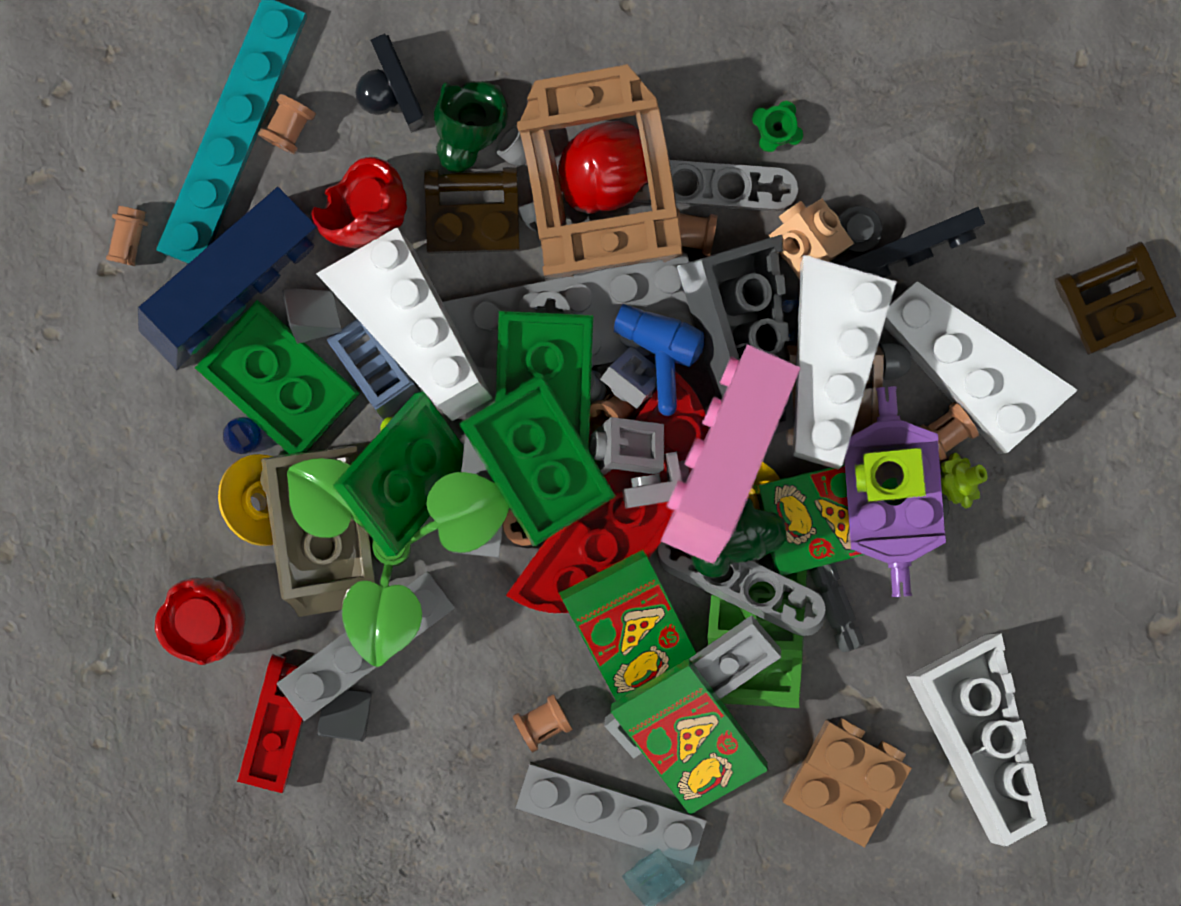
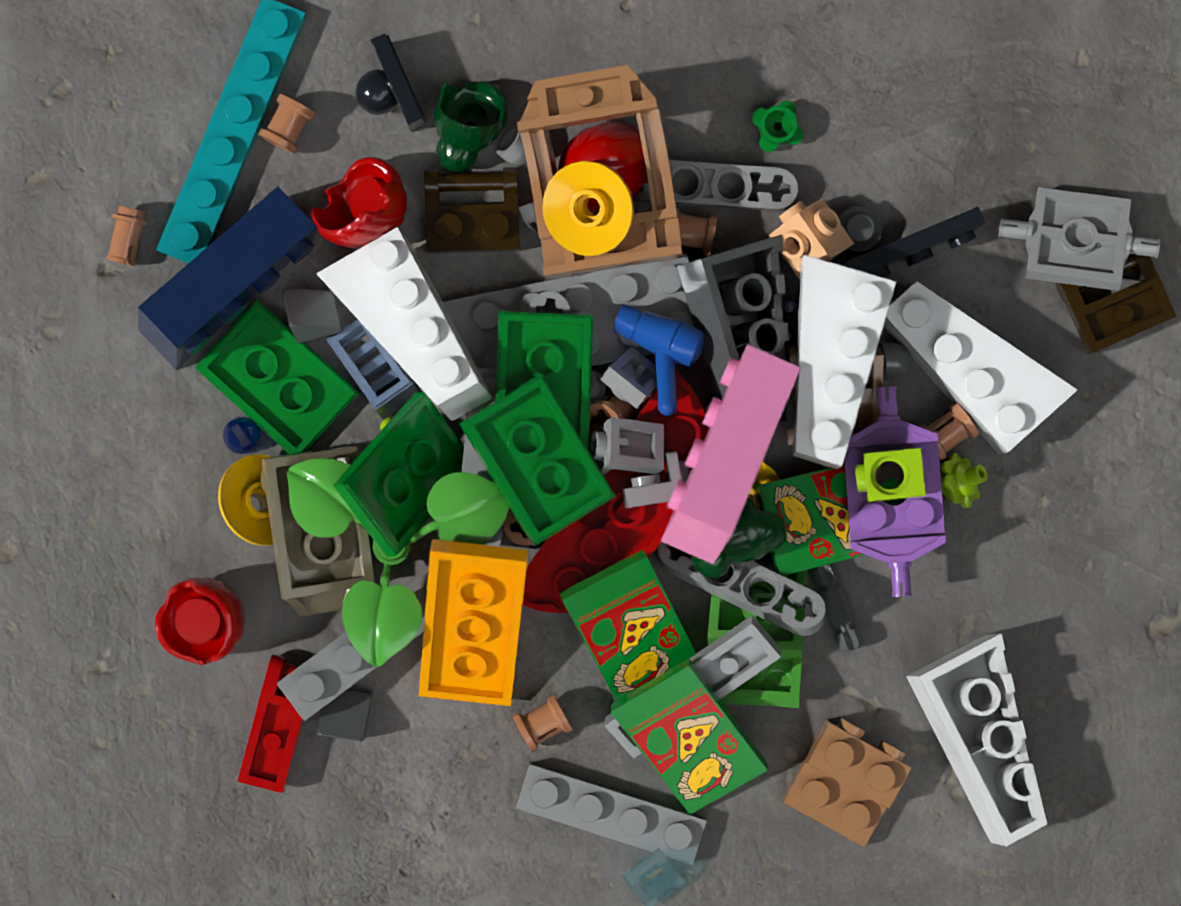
none -> light orange plate [418,539,528,706]
none -> yellow dish [542,161,634,256]
none -> light grey plate [998,187,1160,291]

